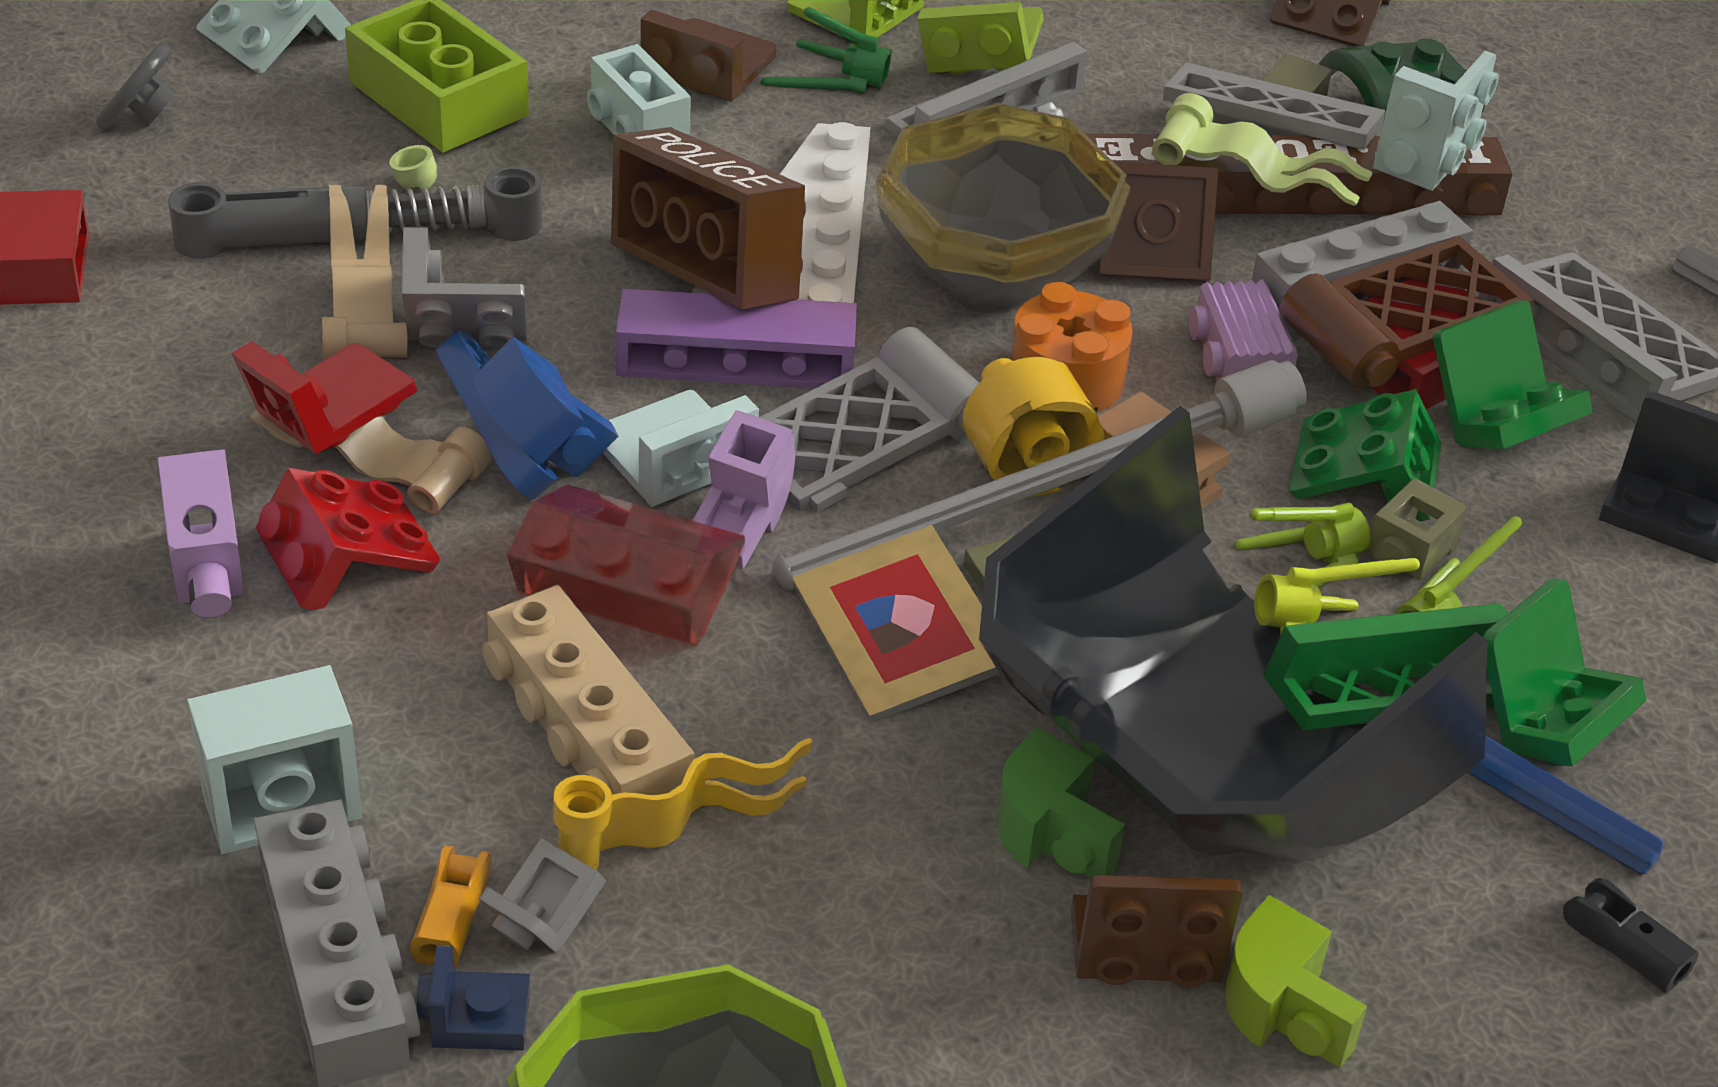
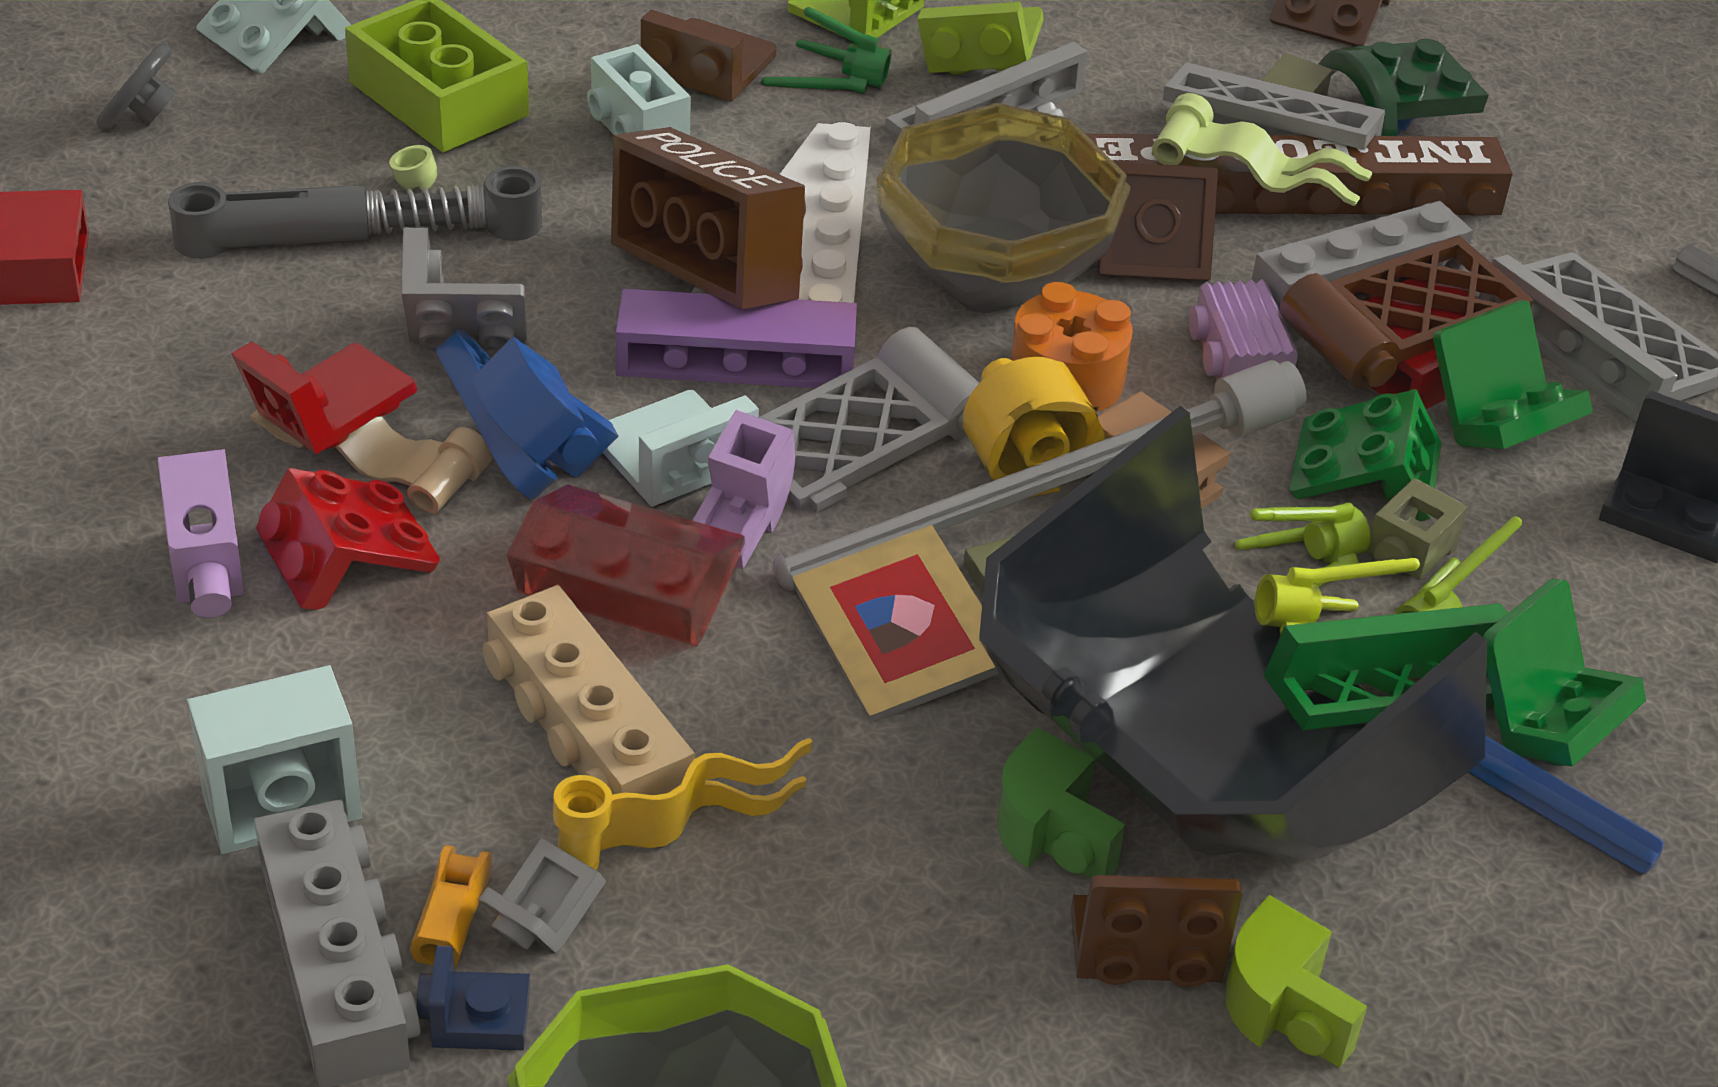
tan flag [322,185,407,361] -> none
light aqua bracket [1373,51,1499,191] -> none
black bar [1563,878,1699,994] -> none

